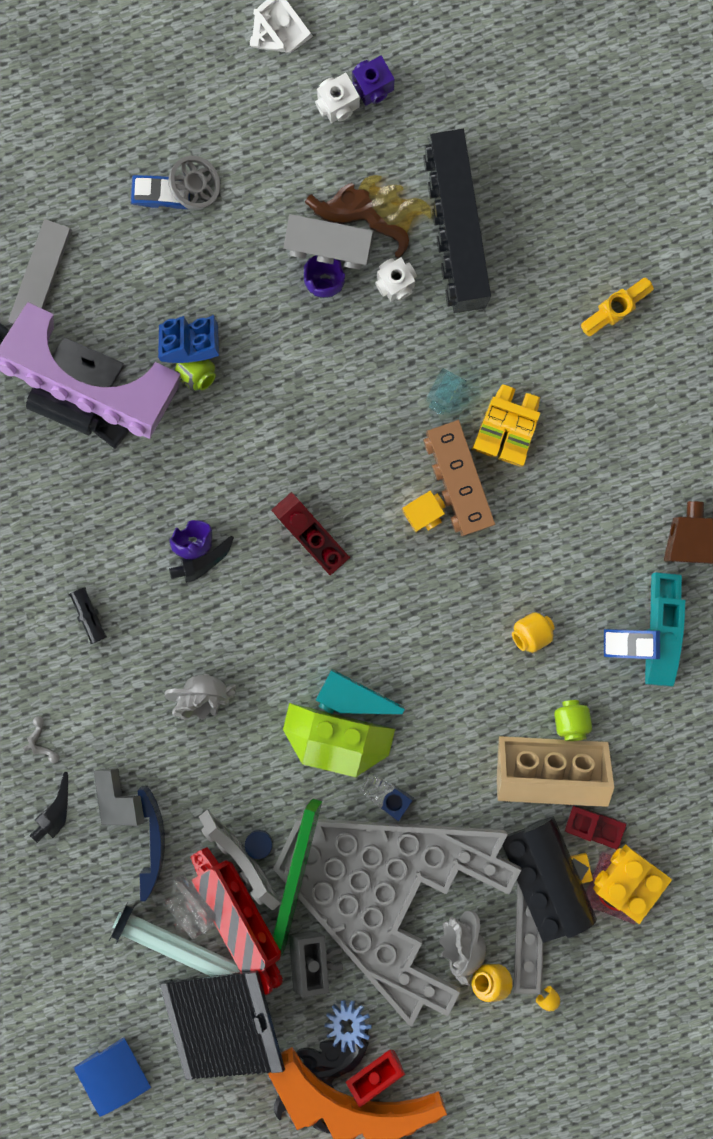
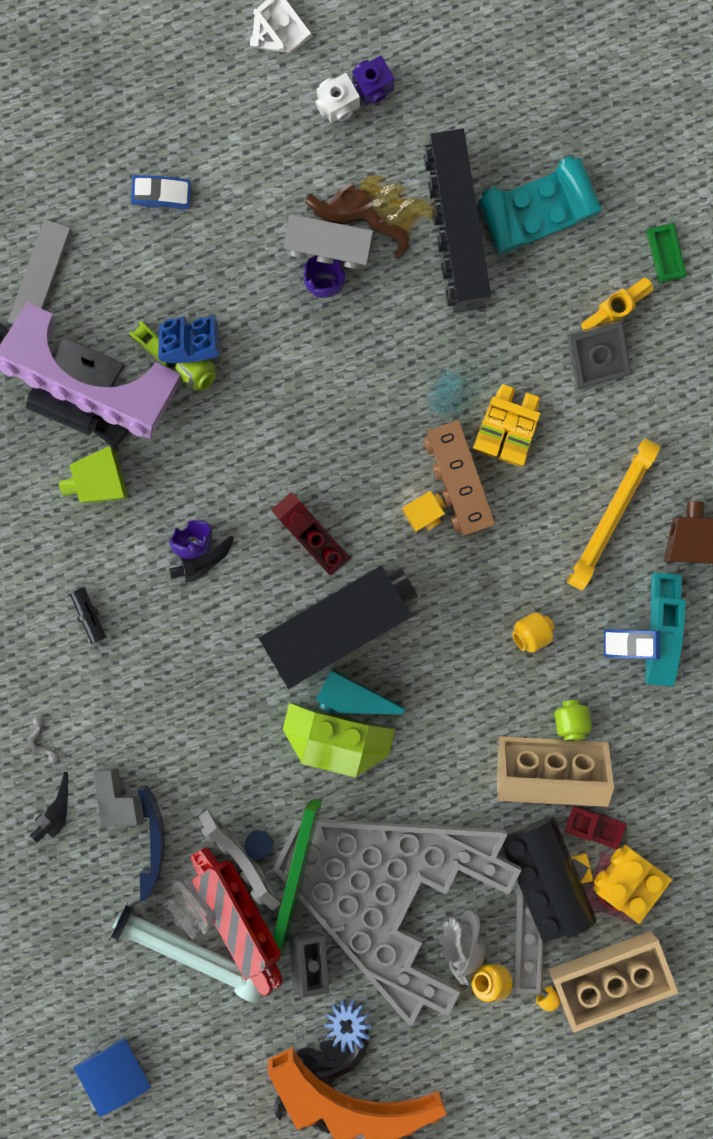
black door [160,970,285,1080] -> none
light grey hair [164,674,236,721] -> none
light grey wheel [168,156,220,209] -> none
red slope [345,1050,406,1108] -> none
leg [359,771,414,821] -> none
white brick [375,257,417,302] -> none
none -> lime torso [59,446,129,504]
none -> lime bar [129,321,170,367]
none -> black brick [258,565,418,689]
none -> teal piece [477,155,602,257]
none -> tan brick [548,931,678,1033]
none -> yellow piece [566,438,661,591]
none -> dark grey tile [567,320,632,389]
none -> green tile [646,223,687,284]

